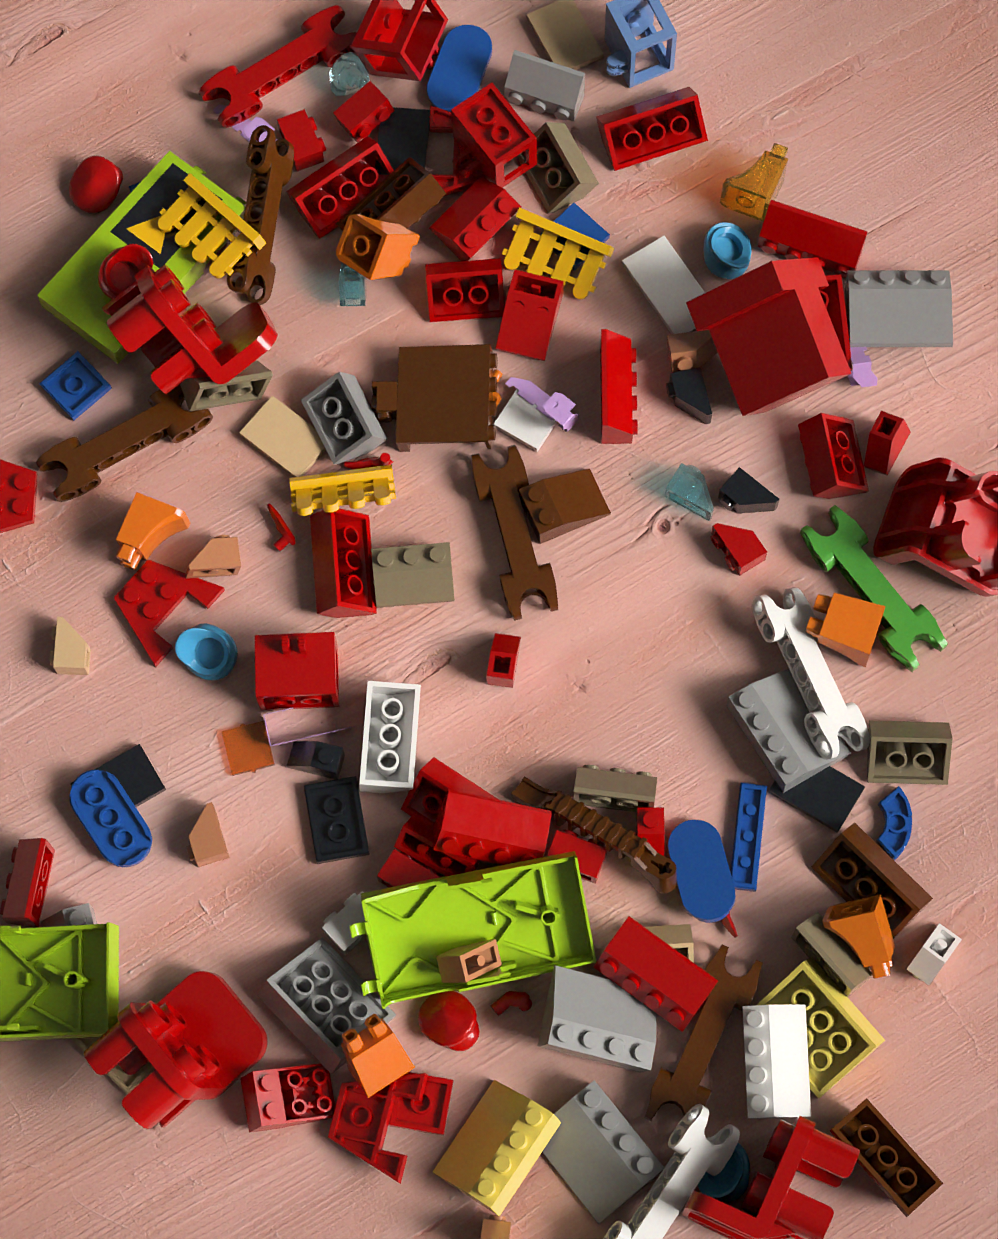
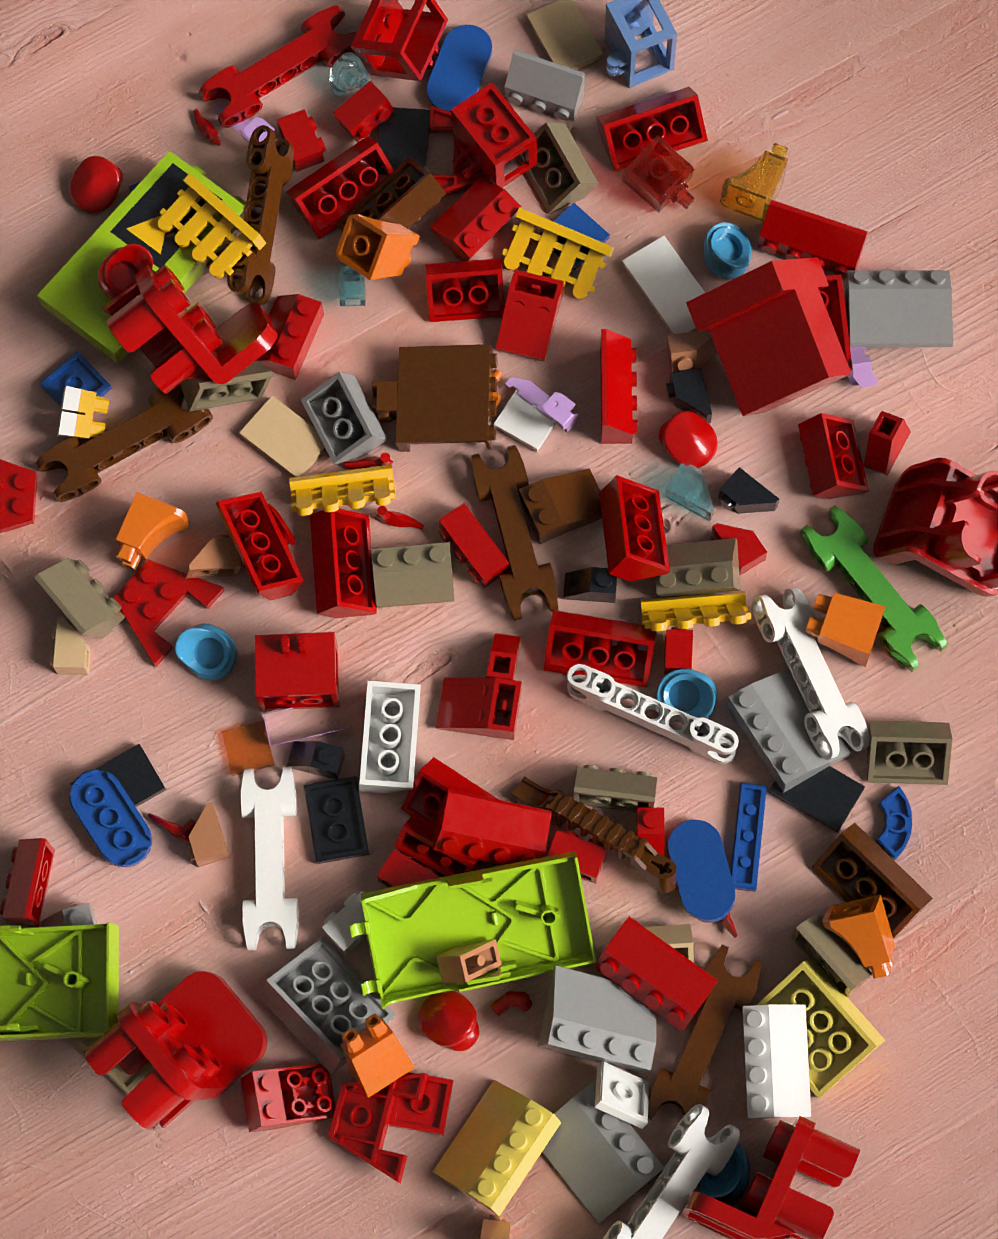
reddish brown slope [830,1098,943,1217] -> none
white slope [907,923,962,985] -> none
none -> dark tan slope [34,558,125,638]
none -> hips [57,386,109,440]
none -> red bar [148,813,196,841]
none -> red bar [193,109,221,146]
none -> red slope [216,492,304,601]
none -> white piece [241,767,299,951]
none -> red slope [256,294,324,380]
none -> red bar [376,506,424,530]
none -> red slope [436,677,522,740]
none -> red brick [438,503,510,588]
none -> red slope [543,610,656,688]
none -> black slope [563,567,617,603]
none -> white piece [567,664,739,764]
none -> white tile [595,1061,649,1129]
none -> red slope [599,475,670,581]
none -> clear red hinge [622,135,695,213]
none -> yellow fence [640,591,751,631]
none -> dark tan slope [656,538,741,598]
none -> dark azure piece [656,669,717,722]
none -> red piece [659,411,718,468]
none -> red slope [664,626,693,675]

